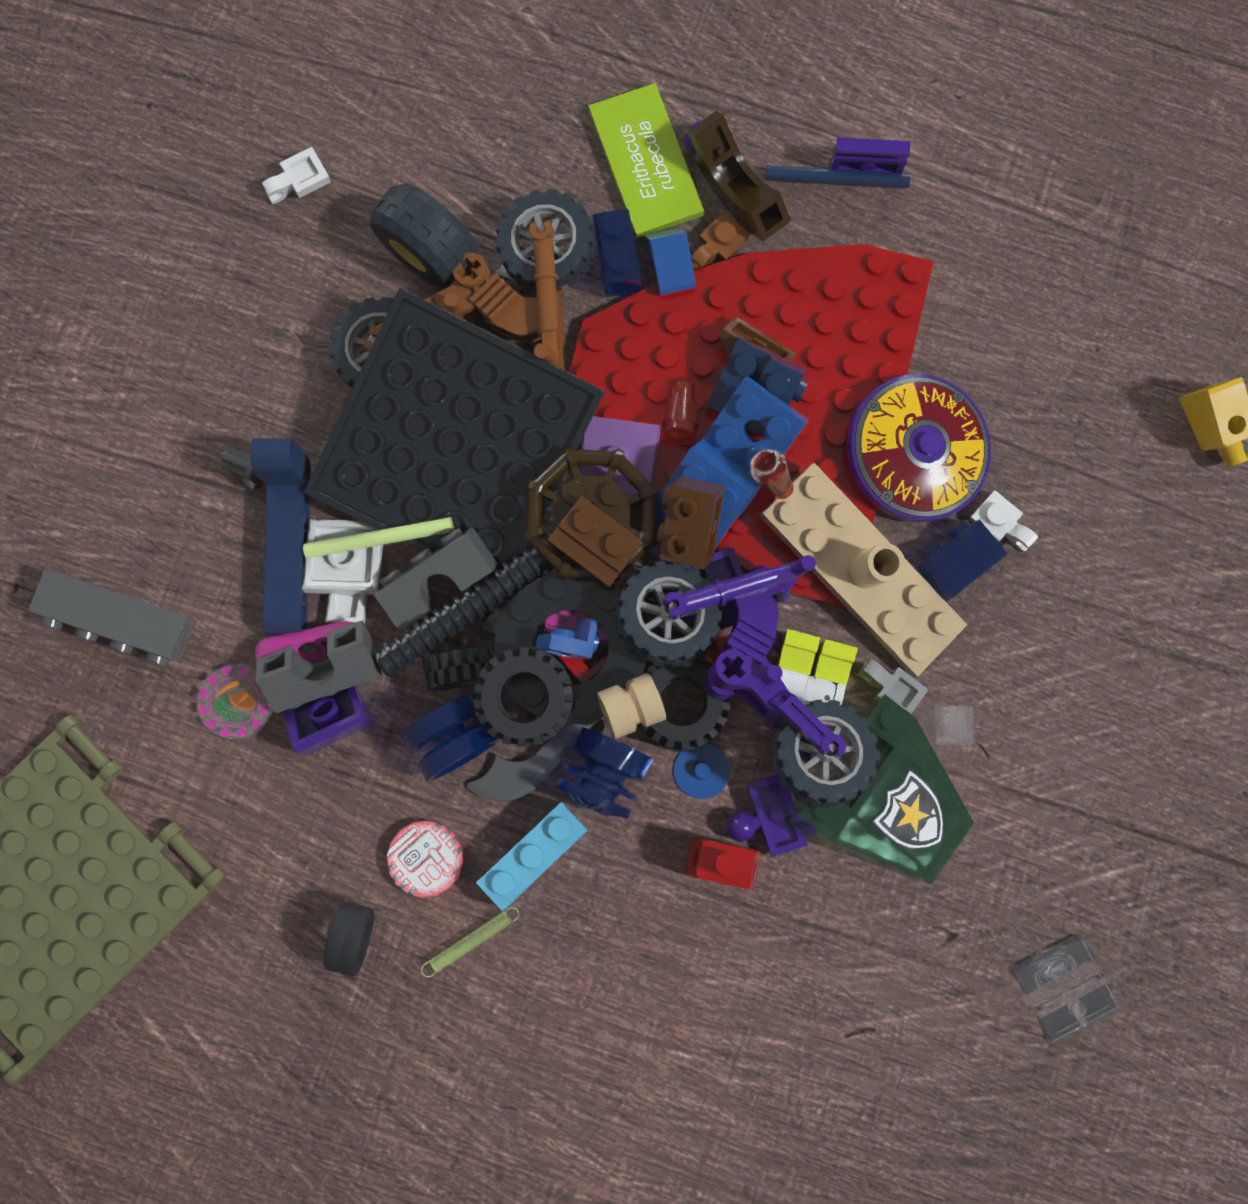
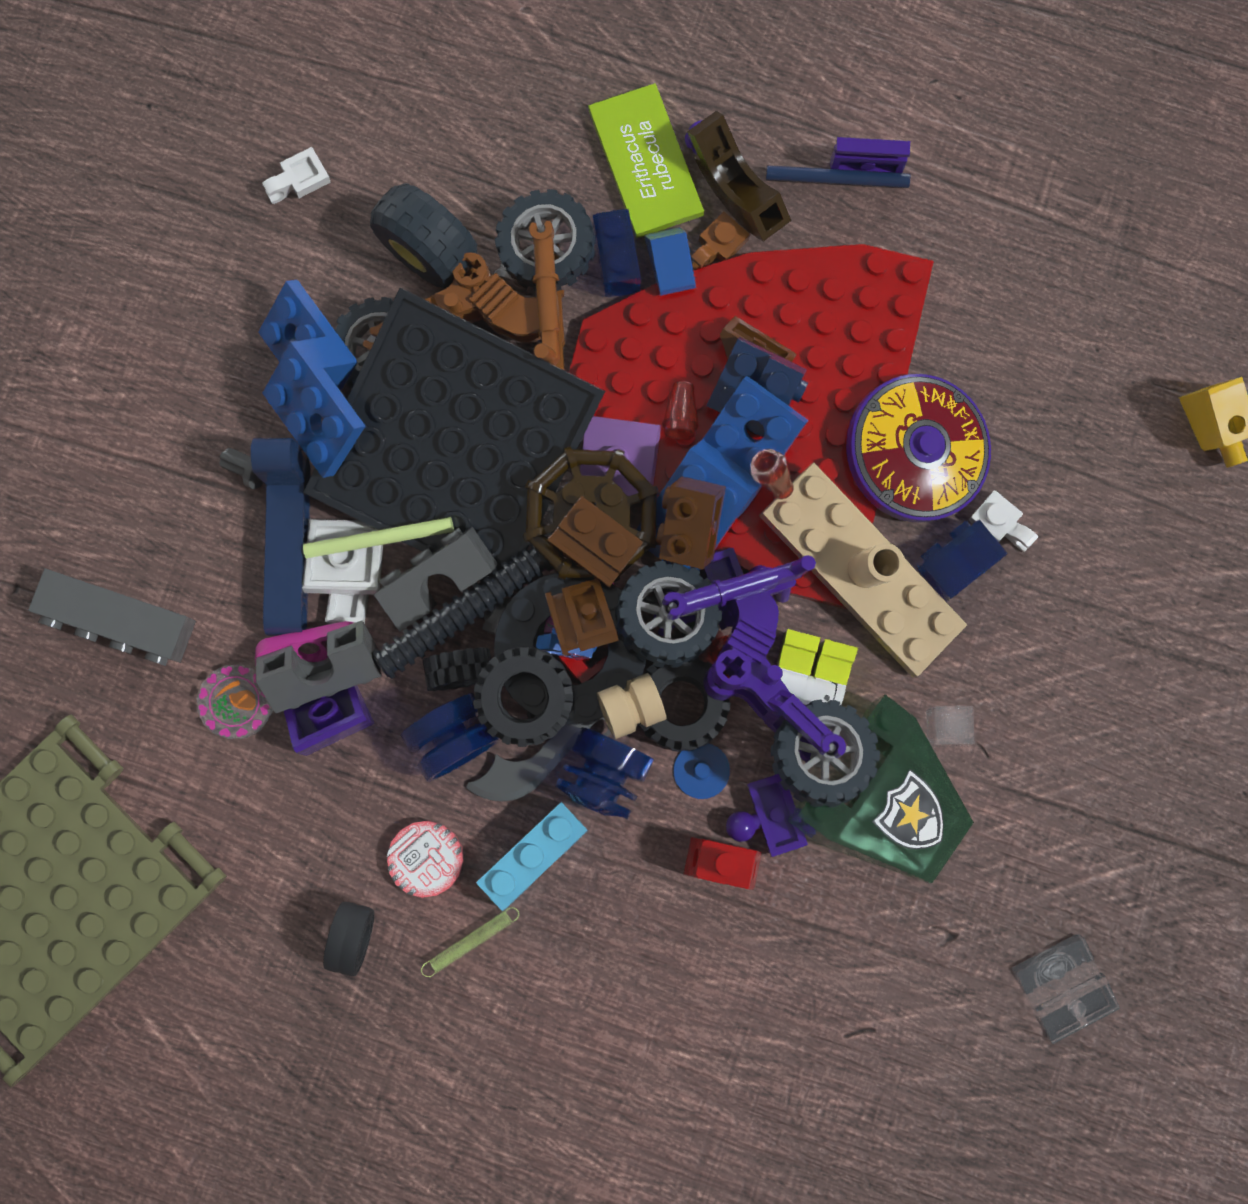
light grey plate [857,659,928,721] -> none
none -> blue bracket [258,280,365,478]
none -> reddish brown plate [545,579,619,657]

